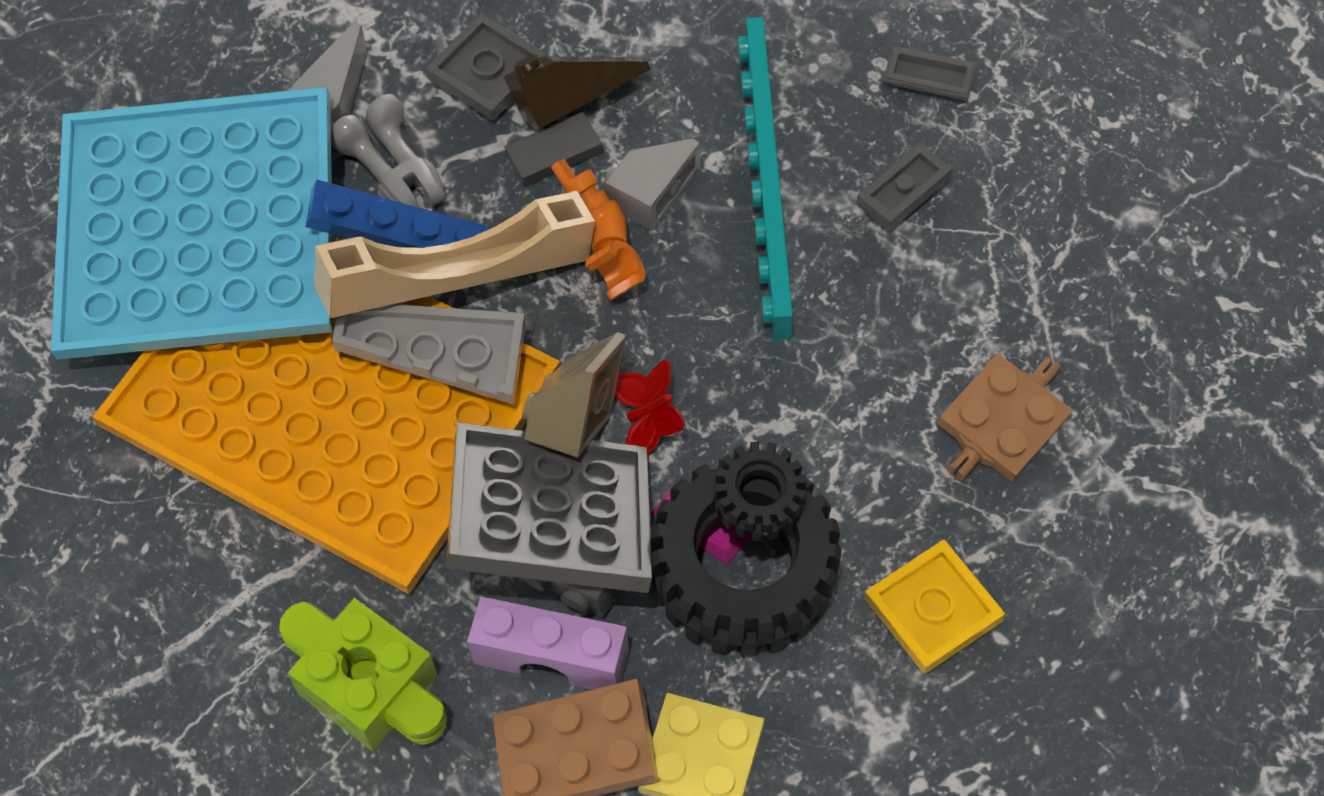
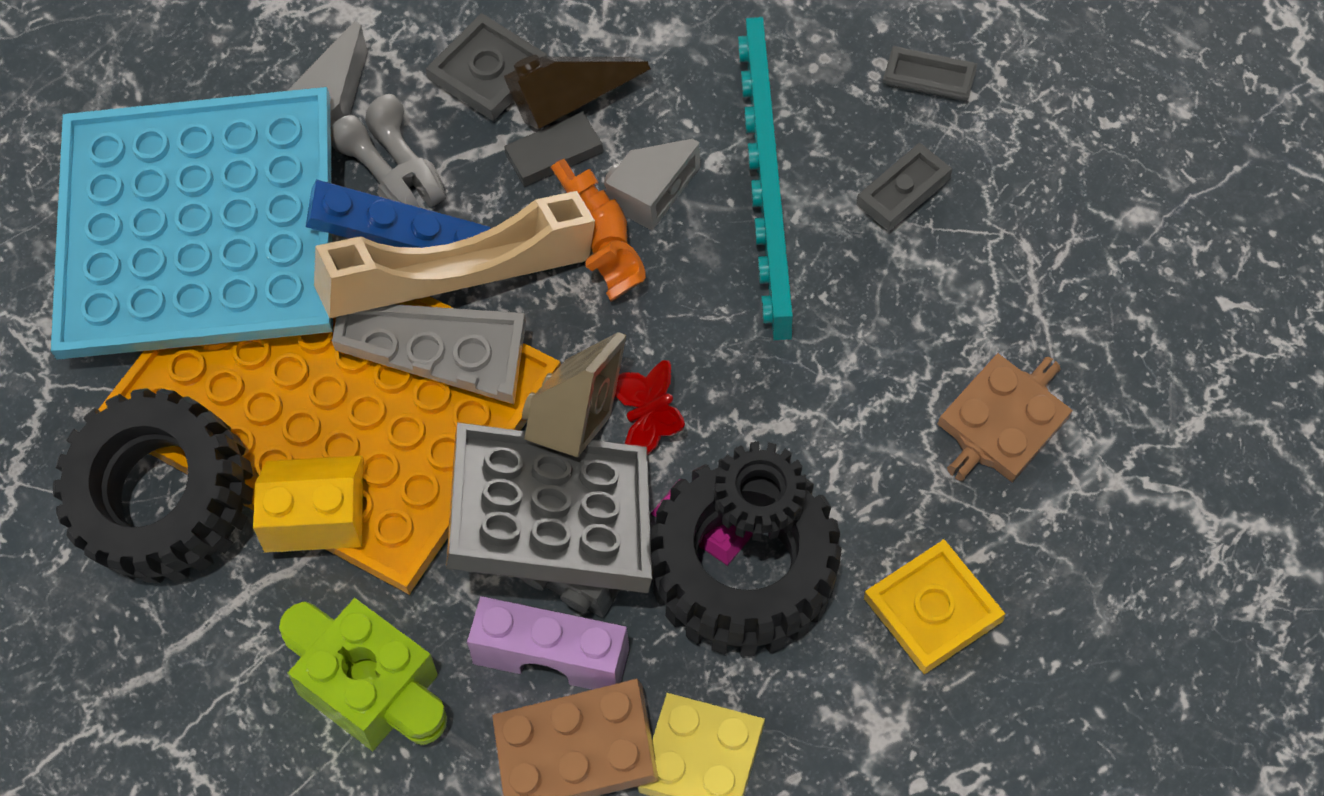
none -> black tyre [53,388,254,583]
none -> yellow slope [253,456,363,553]

